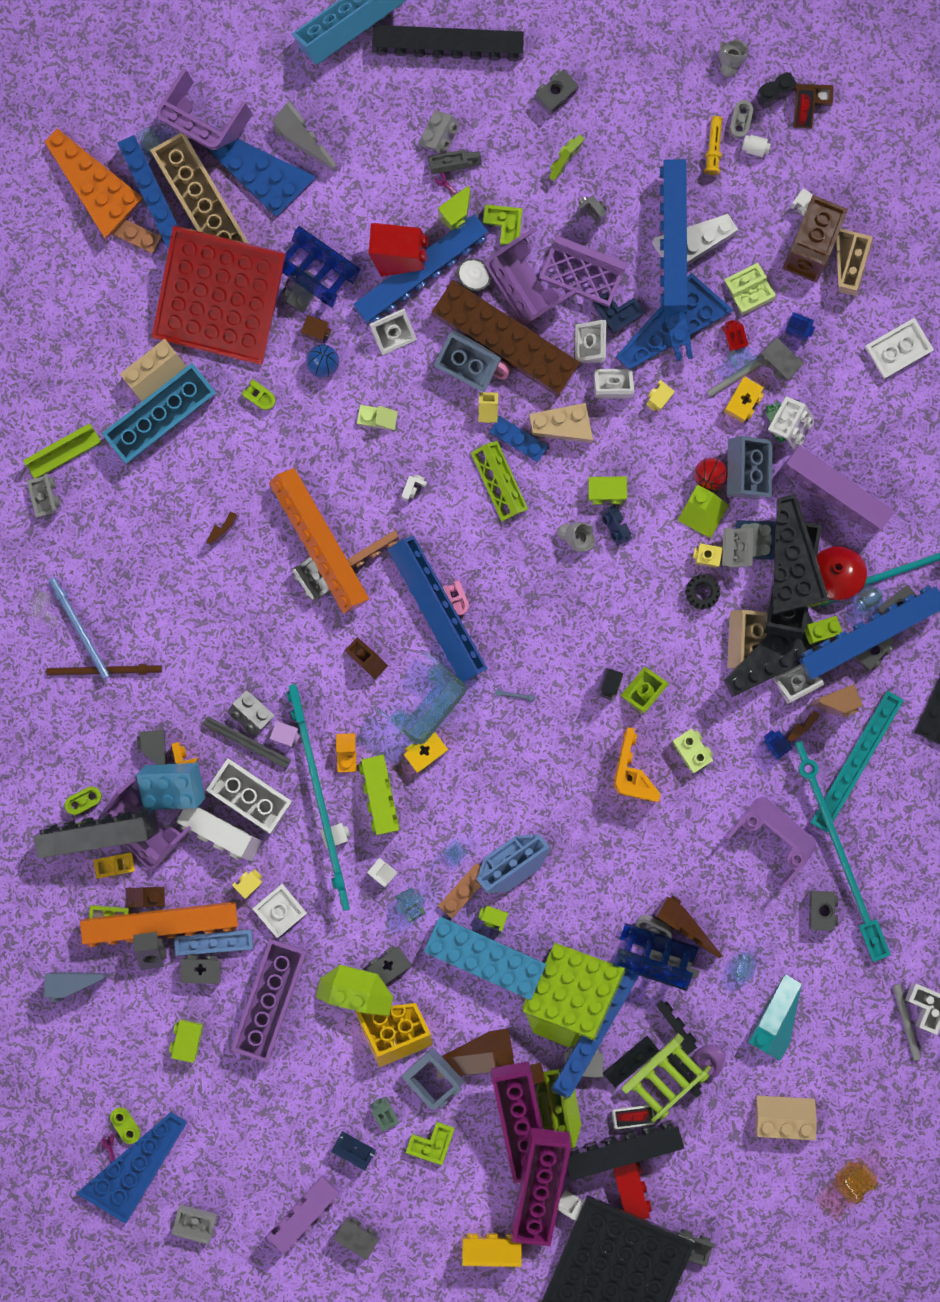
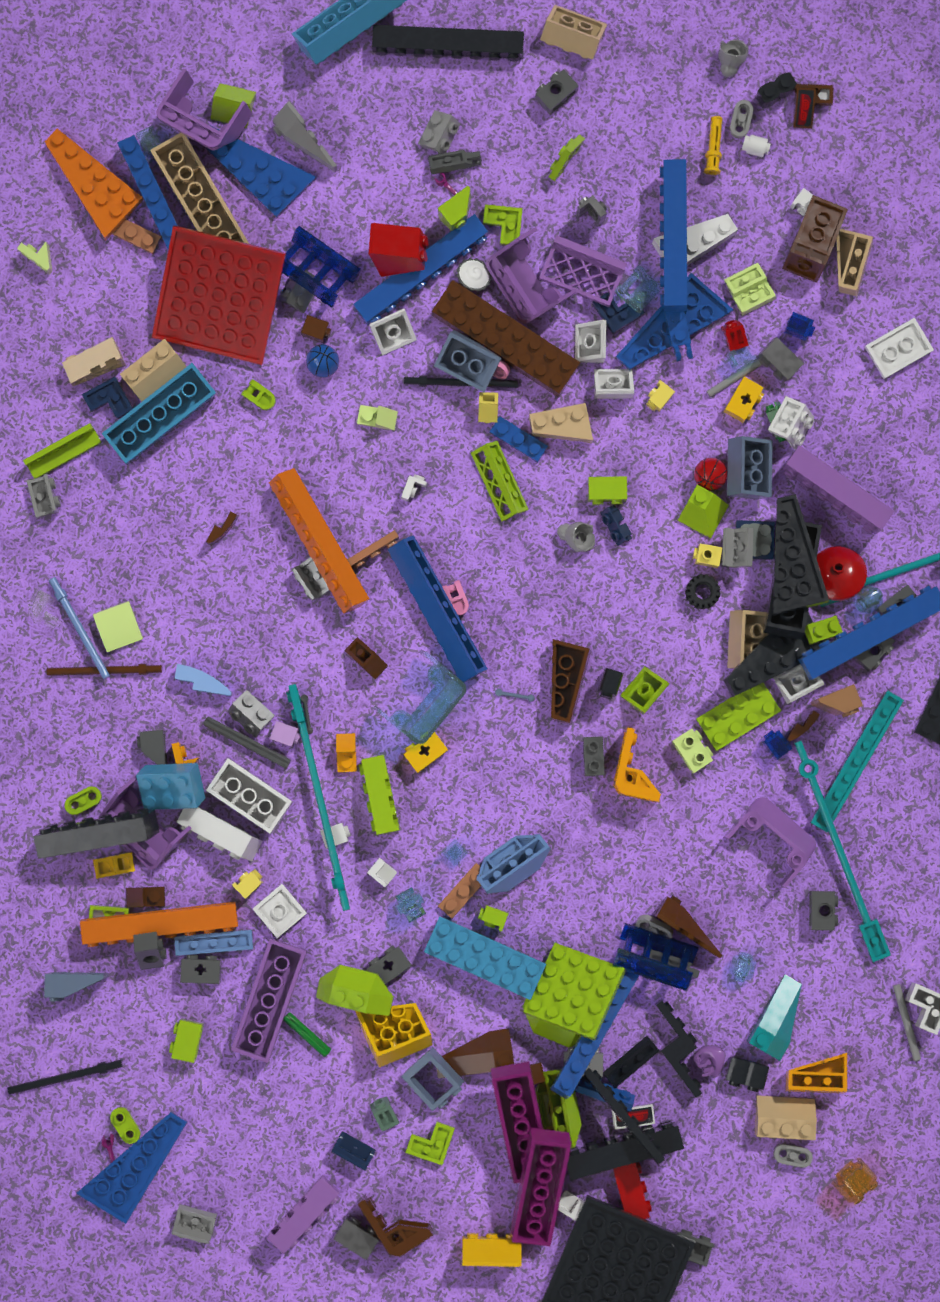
lime fence [621,1033,711,1122] -> none
none -> black bar [7,1060,123,1095]
none -> yellowish green slope [17,242,52,274]
none -> tan wedge [62,337,126,387]
none -> dark blue plate [82,376,133,420]
none -> yellowish green slope [93,601,143,652]
none -> light blue slope [175,664,233,696]
none -> lime slope [211,83,256,128]
none -> green axle [283,1012,331,1057]
none -> dark grey hinge [301,694,313,734]
none -> reddish brown bracket [358,1194,434,1257]
none -> black bar [404,375,518,388]
none -> tan slope [540,5,607,59]
none -> reddish brown wedge [551,639,591,725]
none -> blue plate [576,1077,635,1111]
none -> dark grey brick [583,736,605,776]
none -> black plate [584,1068,666,1167]
none -> clear light blue plate [615,266,663,314]
none -> lime plate [696,682,781,751]
none -> black brick [725,1056,769,1092]
none -> light grey plate [773,1143,813,1168]
none -> light orange wedge [786,1053,847,1094]

